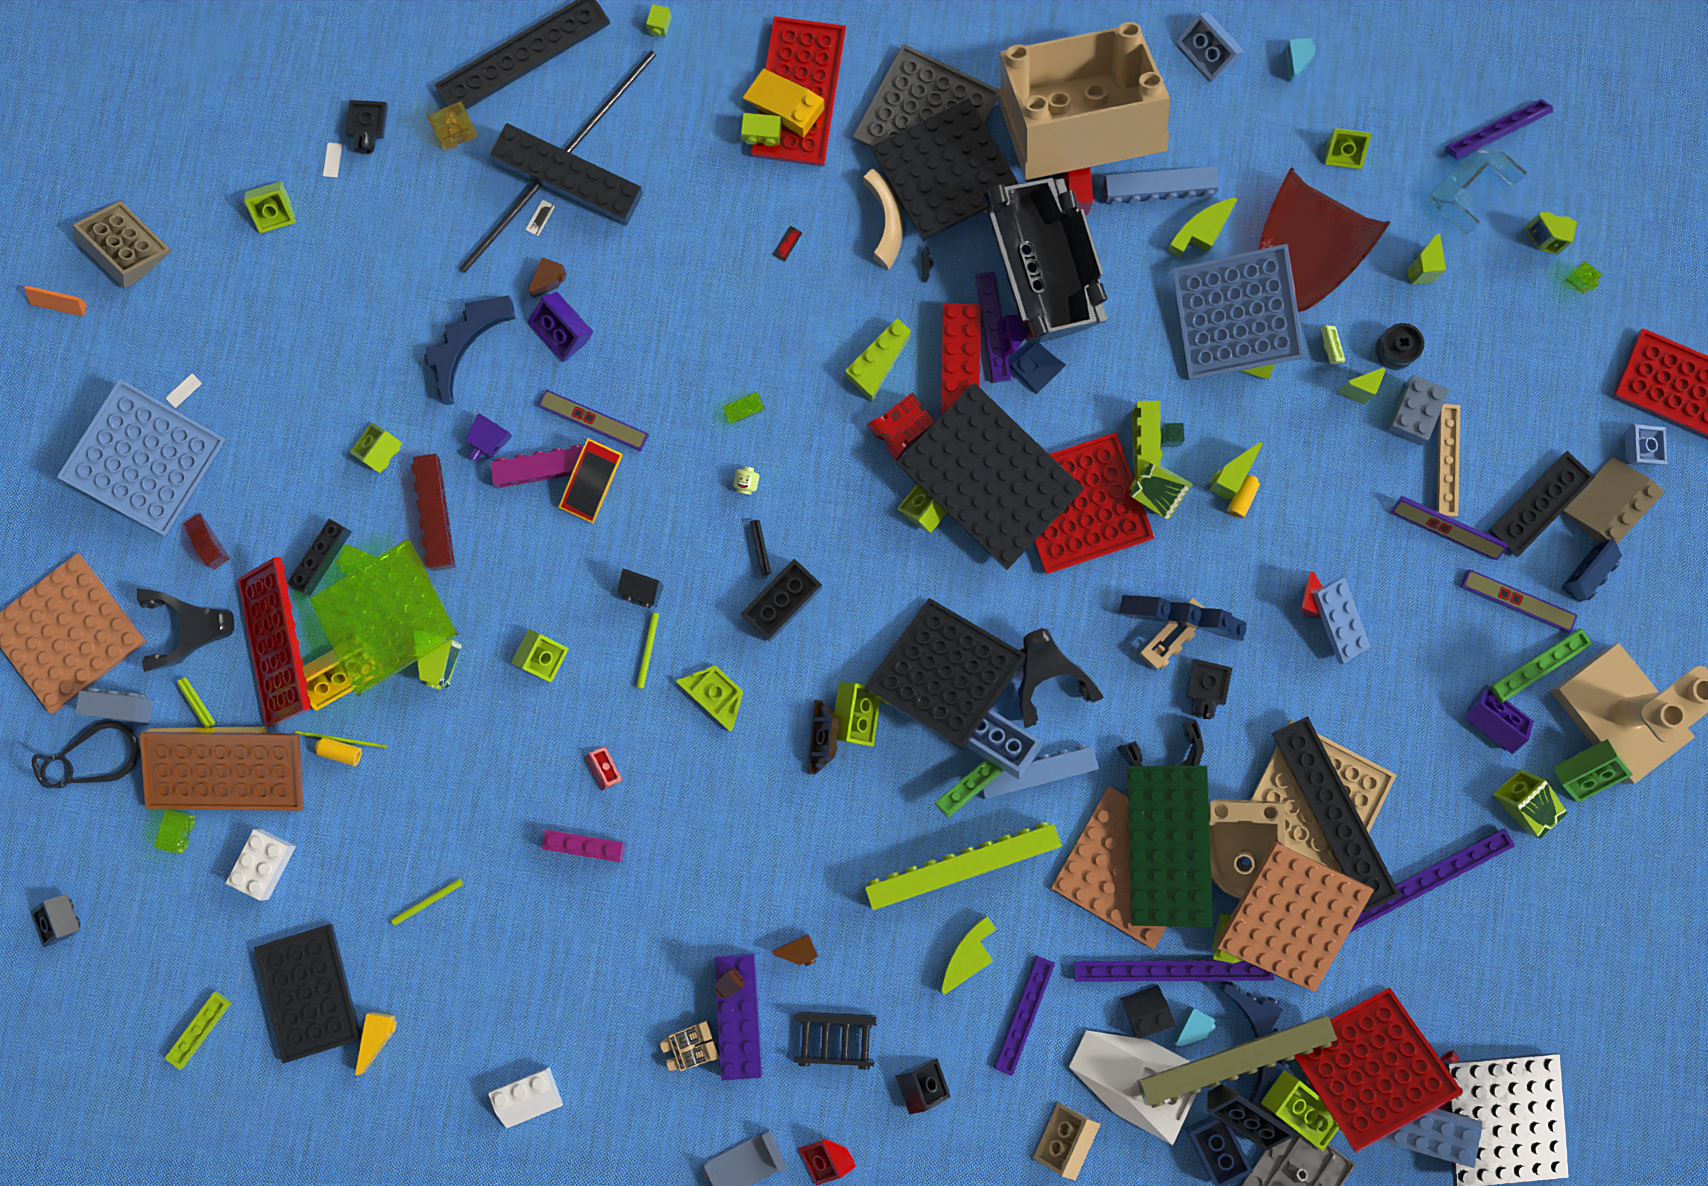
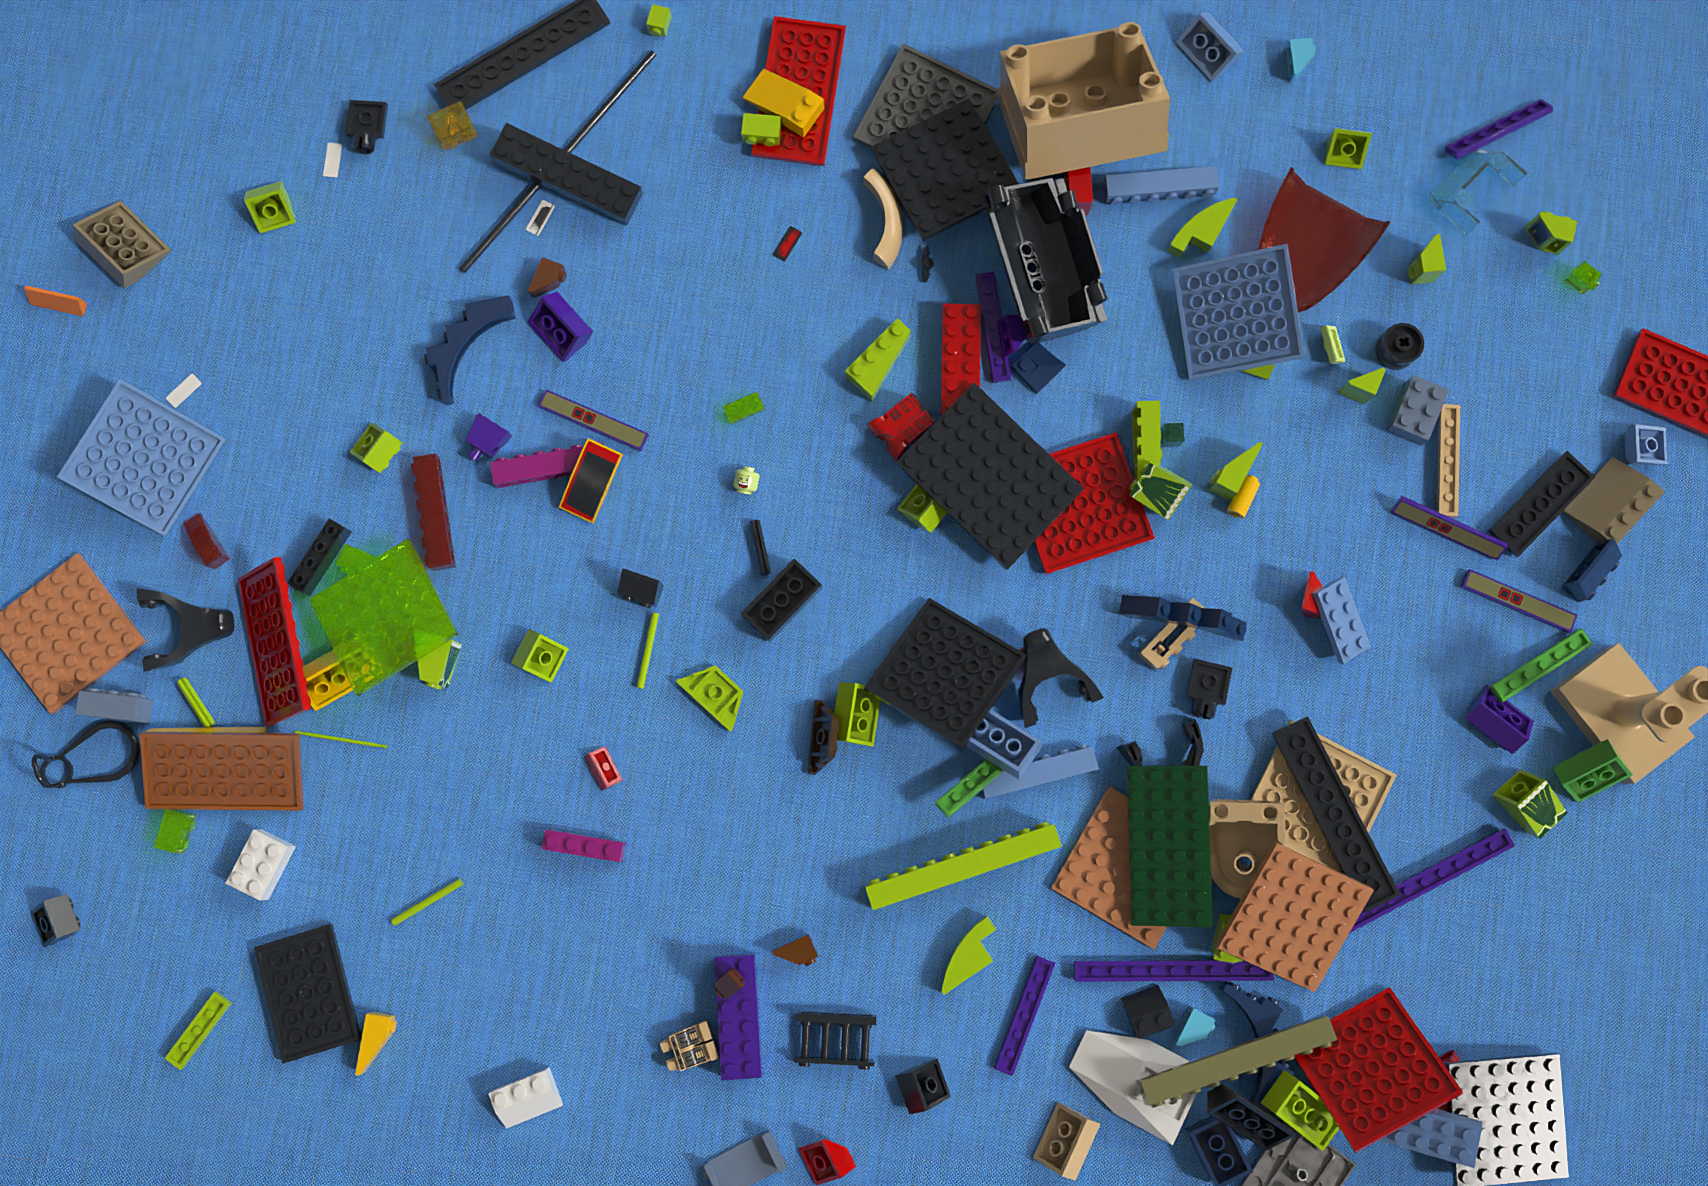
yellow brick [315,737,362,767] -> none

